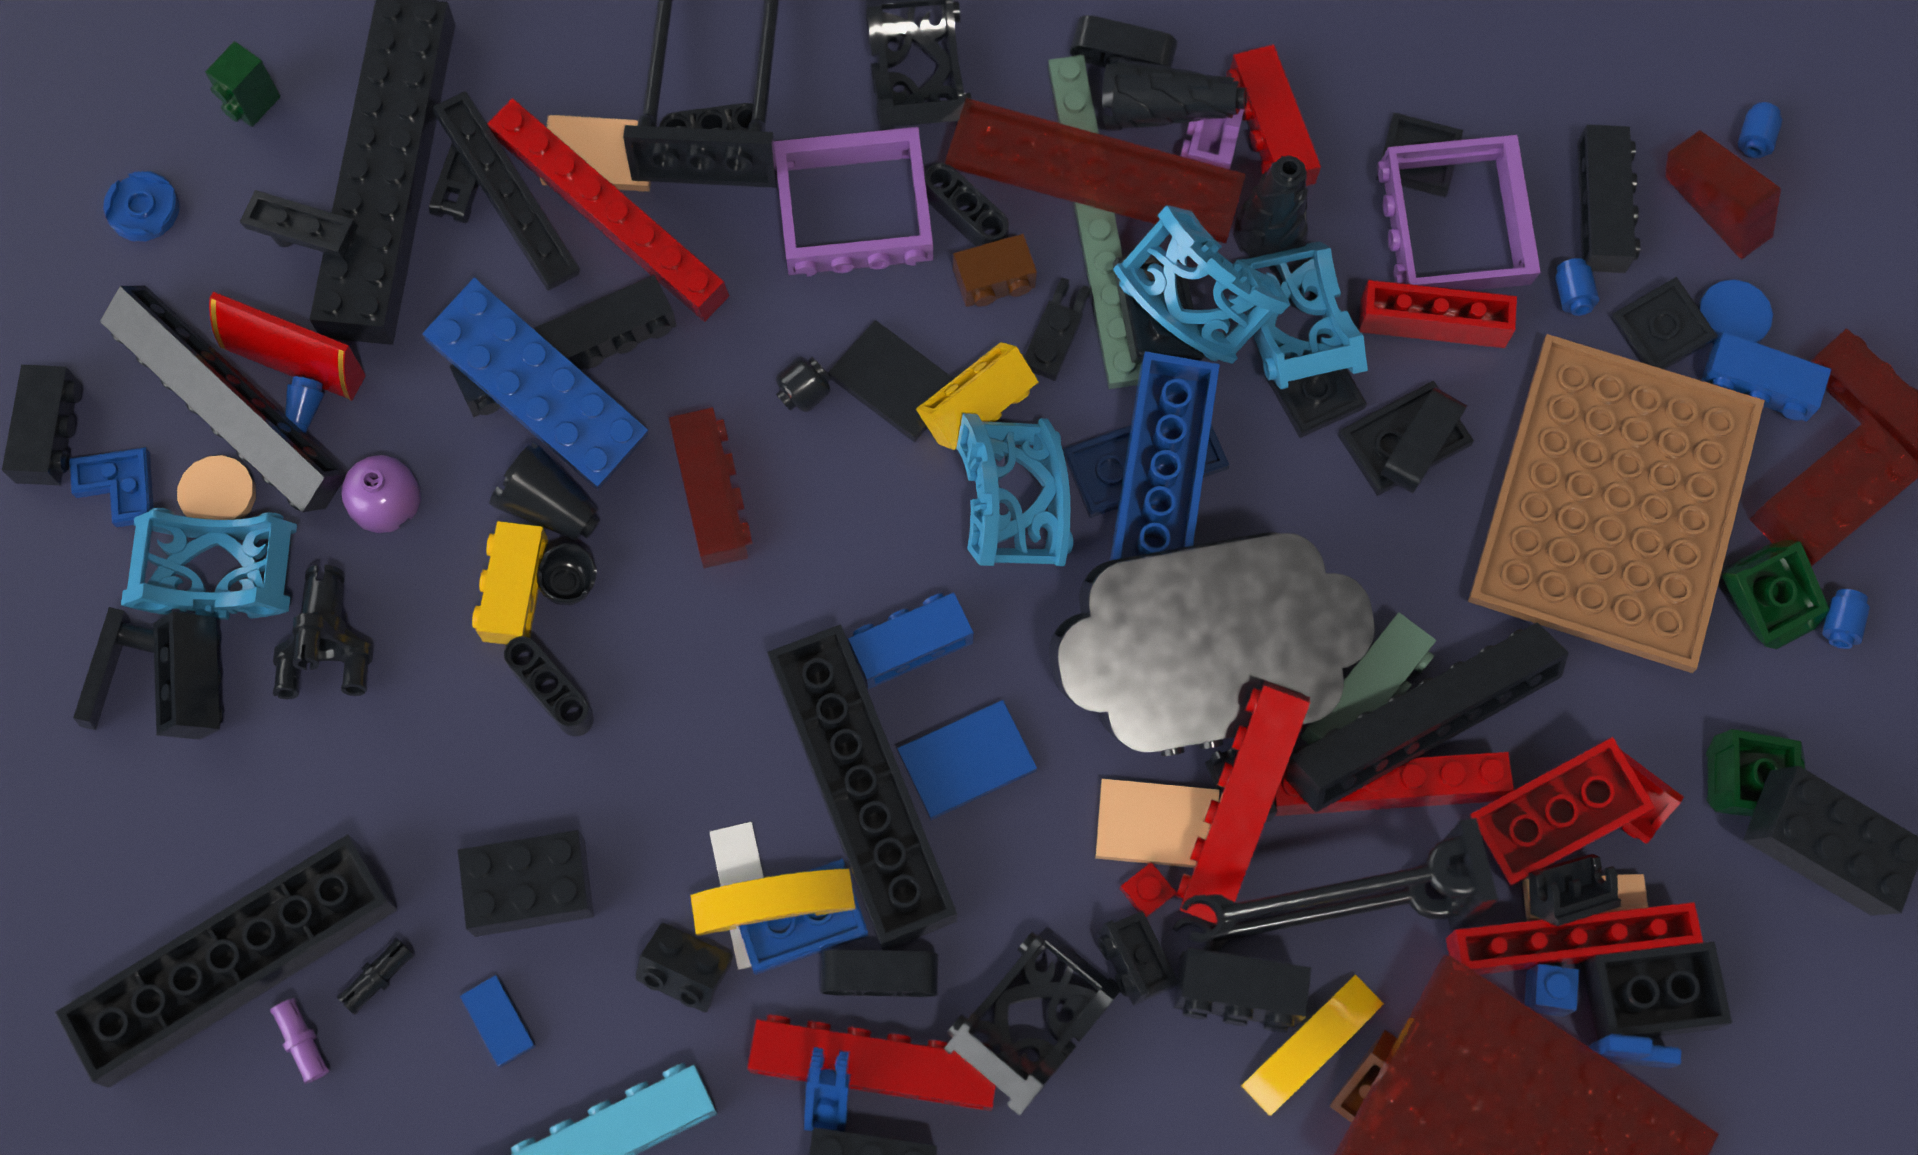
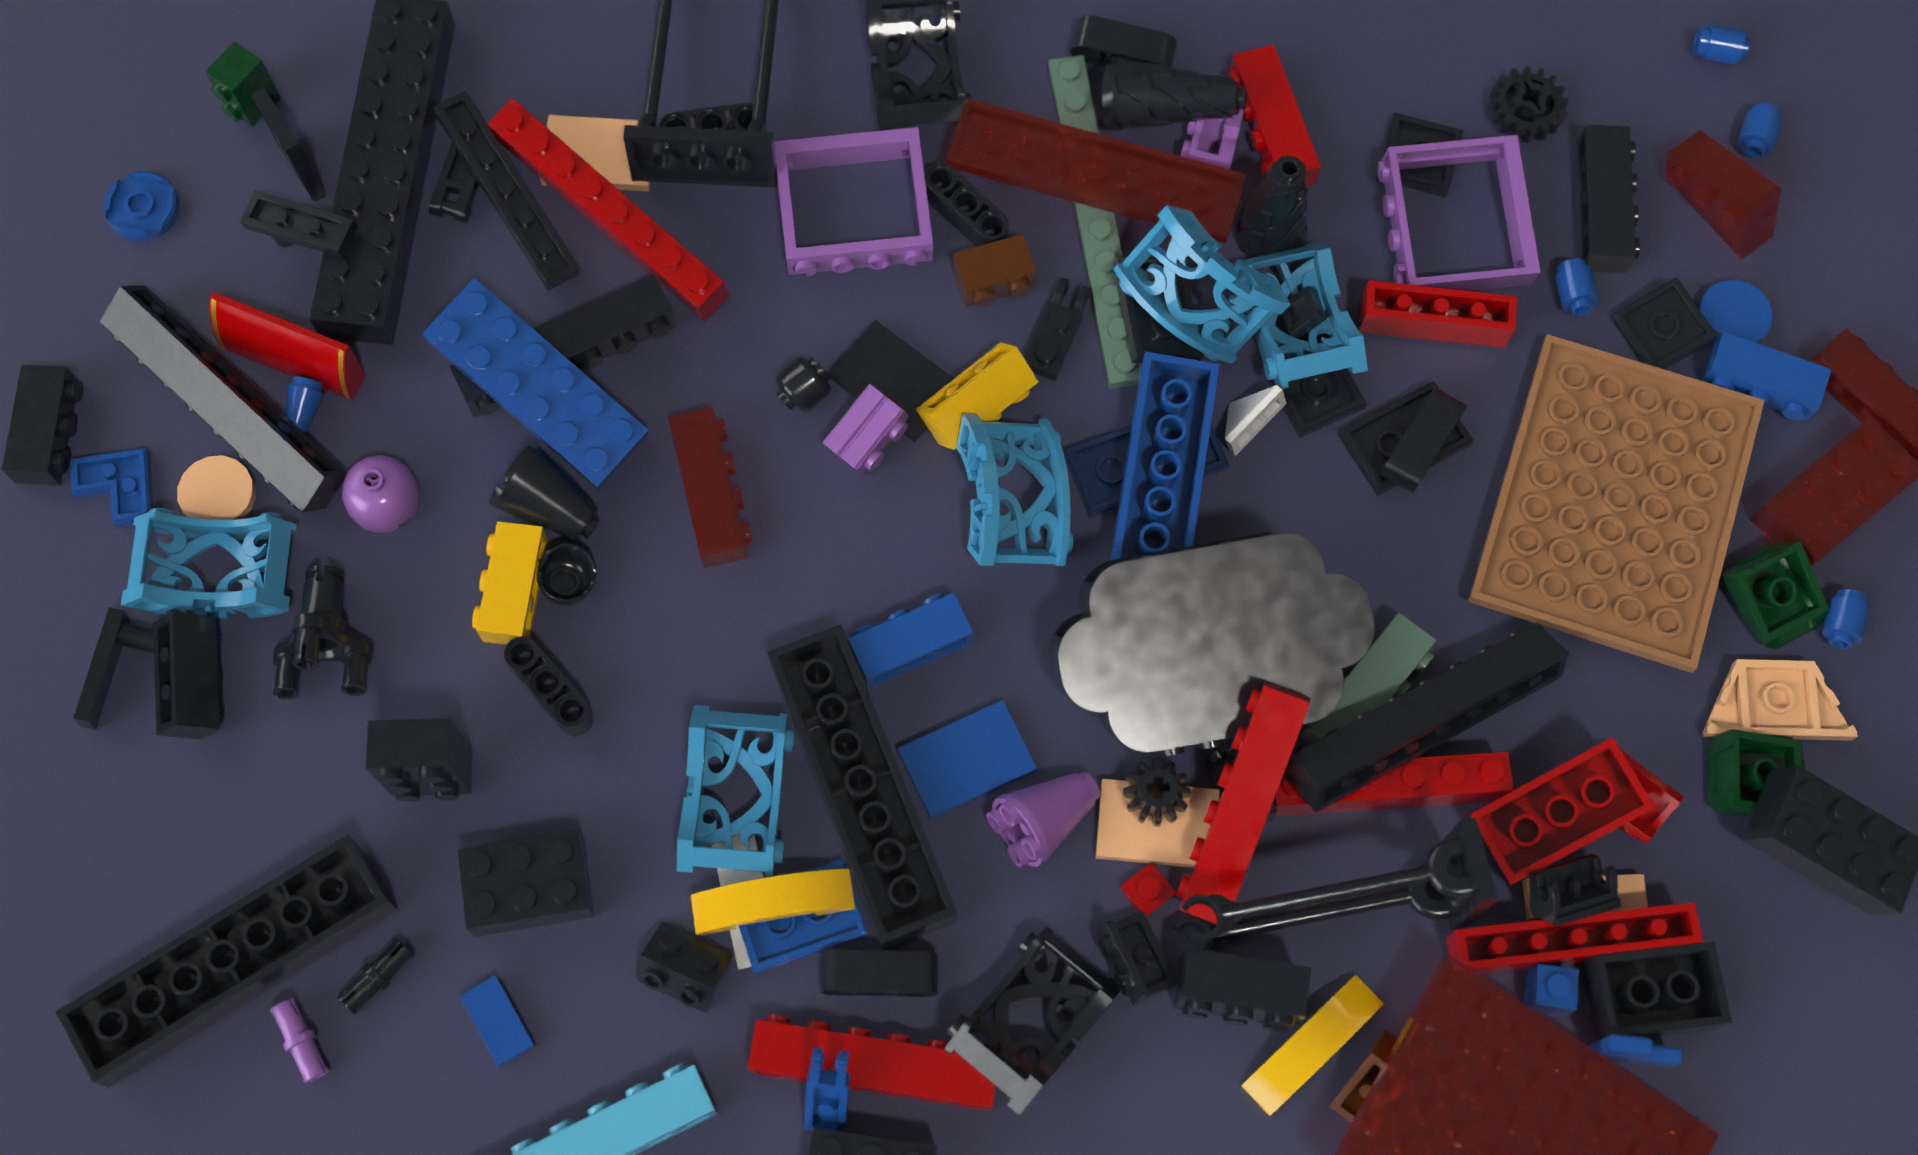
none -> black tile [252,87,326,202]
none -> black brick [366,719,473,802]
none -> dark azure fence [677,705,795,877]
none -> medium lavender brick [823,384,909,475]
none -> medium lavender cone [986,771,1100,867]
none -> black gear [1123,758,1191,827]
none -> white slope [1225,385,1287,456]
none -> black plate [1282,286,1327,339]
none -> black gear [1488,66,1569,143]
none -> blue brick [1693,24,1750,65]
none -> light nougat wing [1702,659,1858,741]

